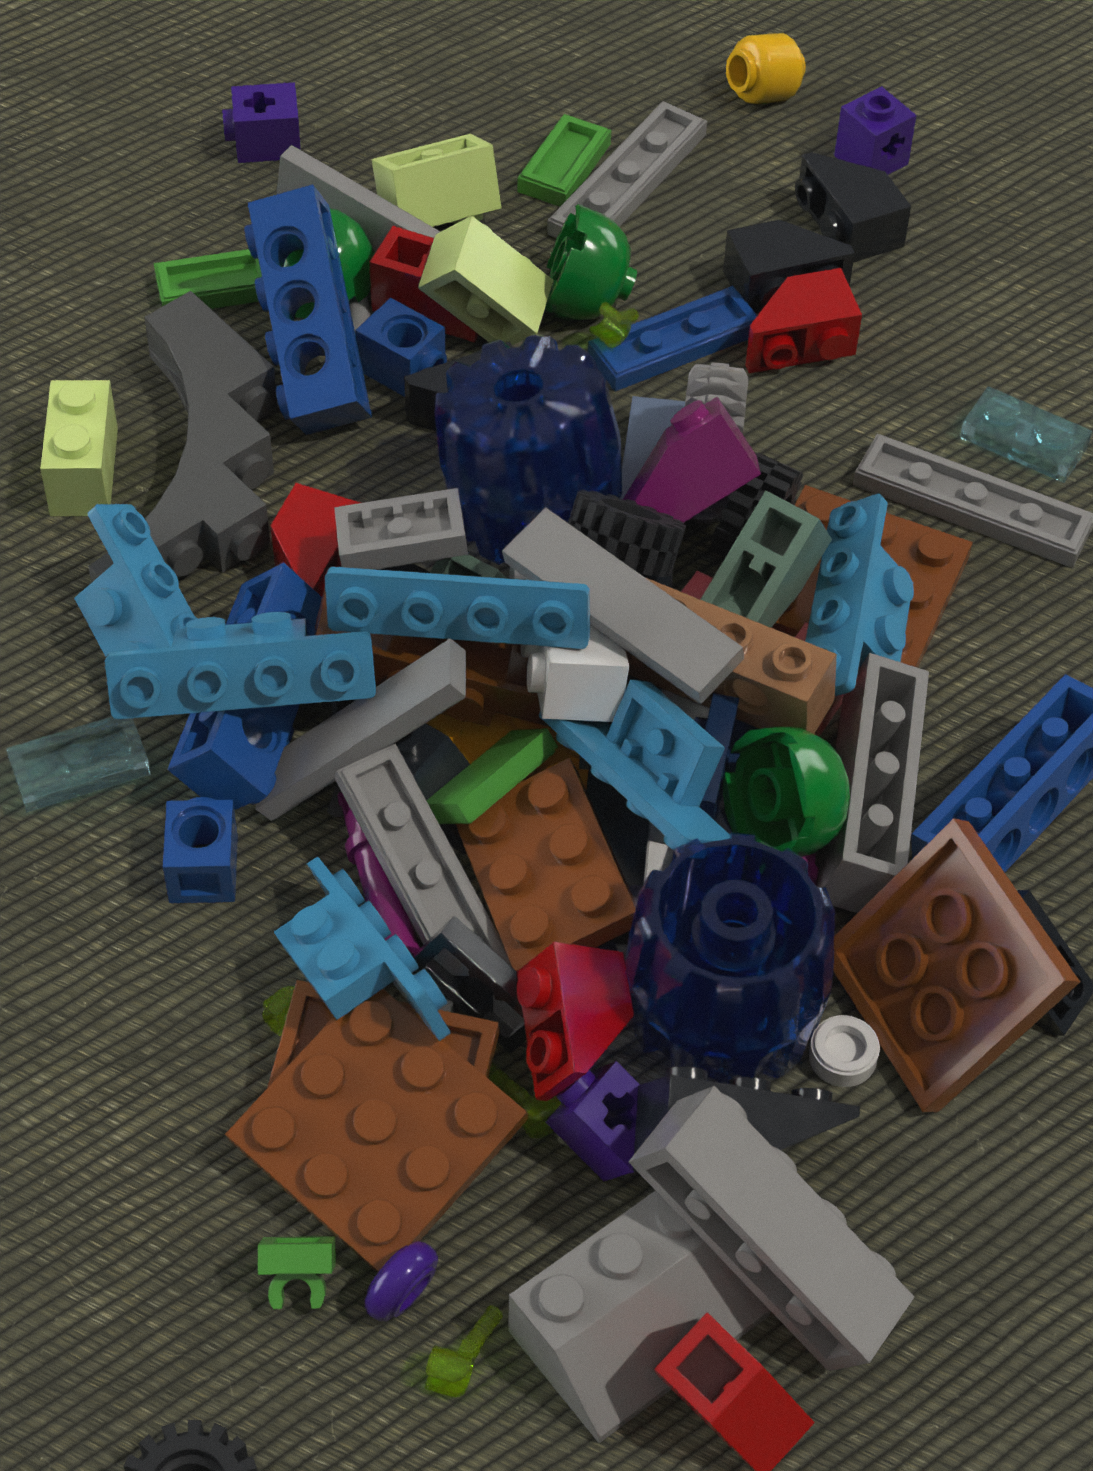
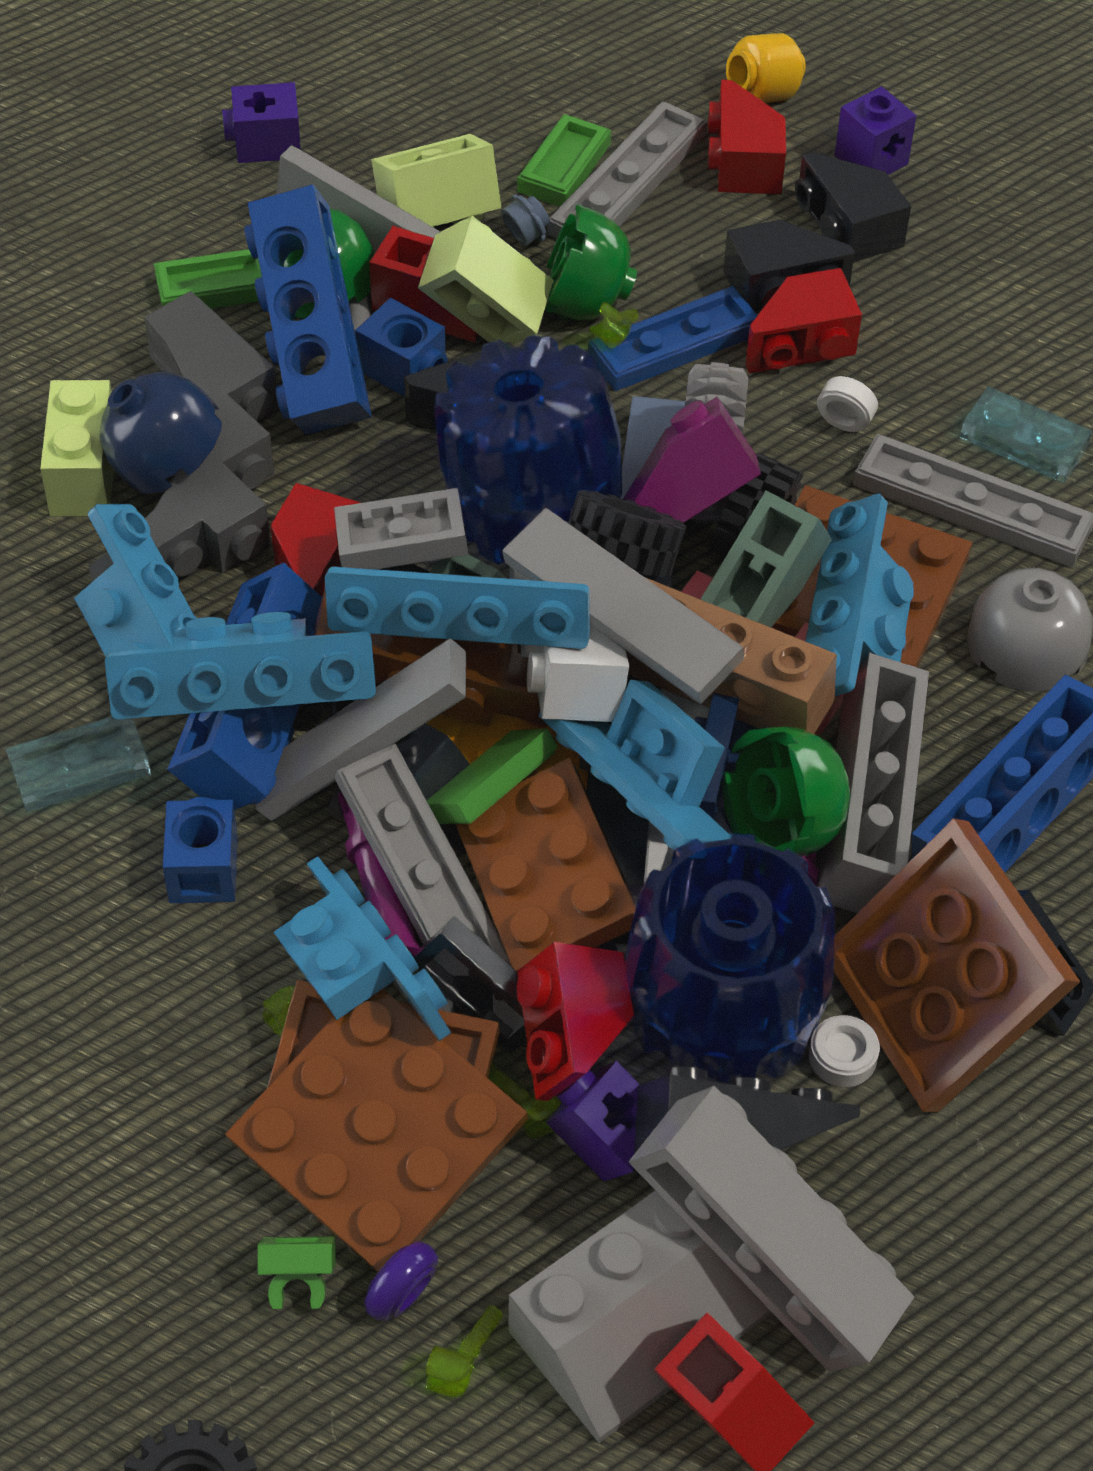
none -> dark blue cylinder [99,371,222,494]
none -> sand blue plate [501,194,550,246]
none -> red slope [708,80,786,194]
none -> white tile [817,376,878,432]
none -> light grey cylinder [966,567,1093,692]

